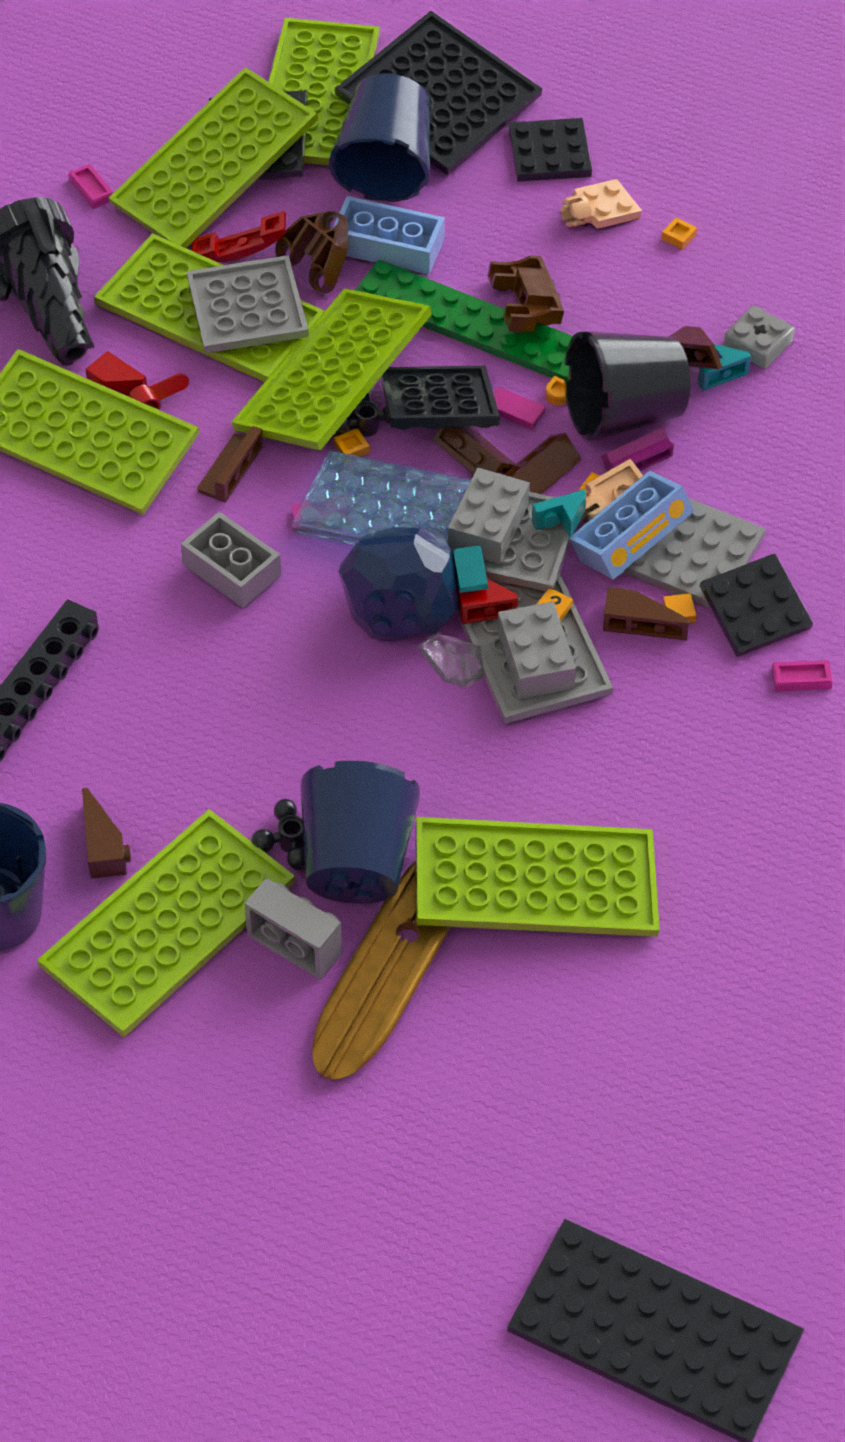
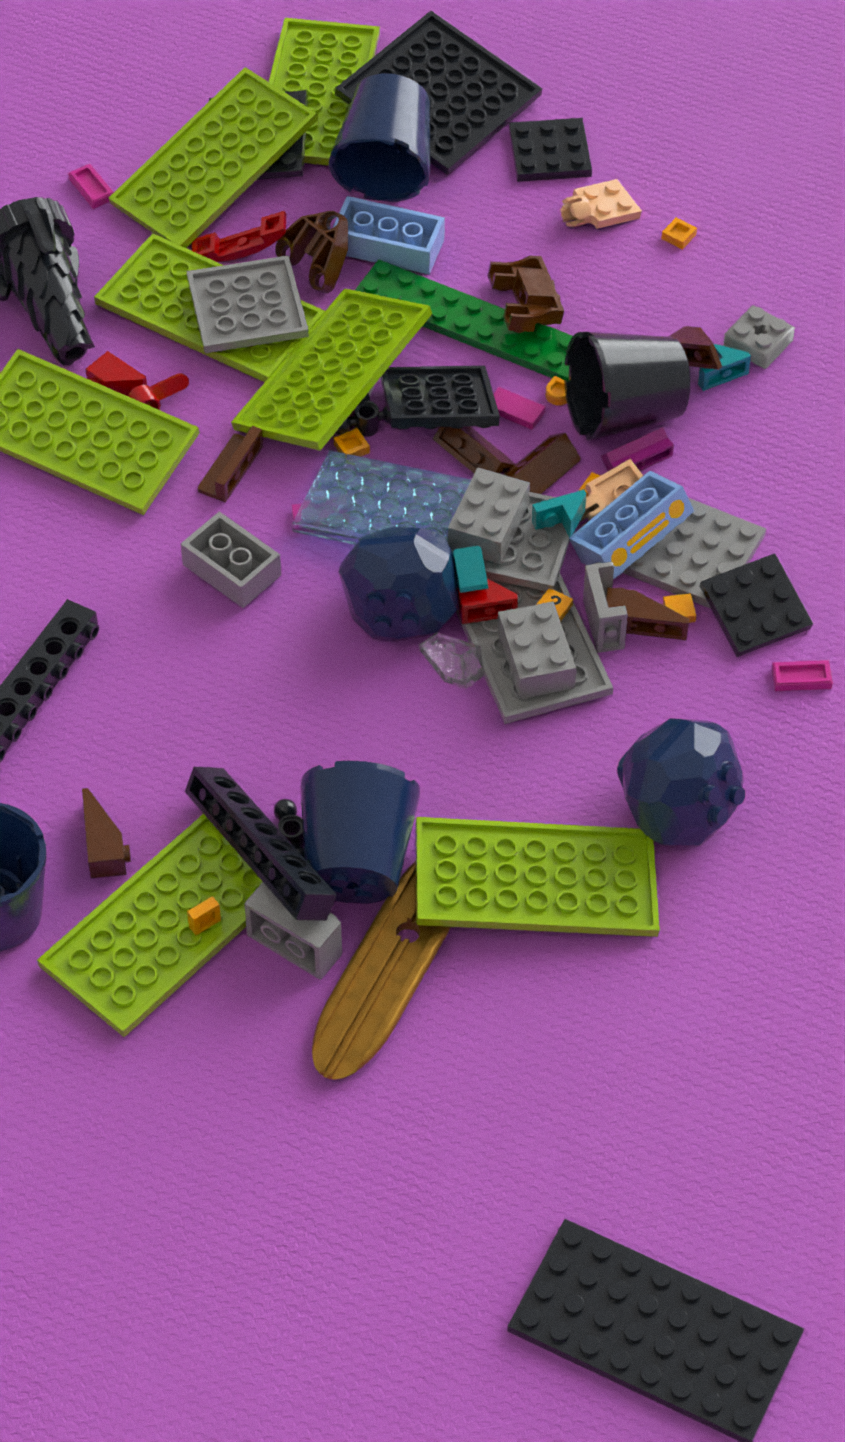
none -> black brick [185,766,337,921]
none -> light orange tile [187,896,221,936]
none -> light grey panel [583,562,628,653]
none -> dark blue rock [617,718,745,846]

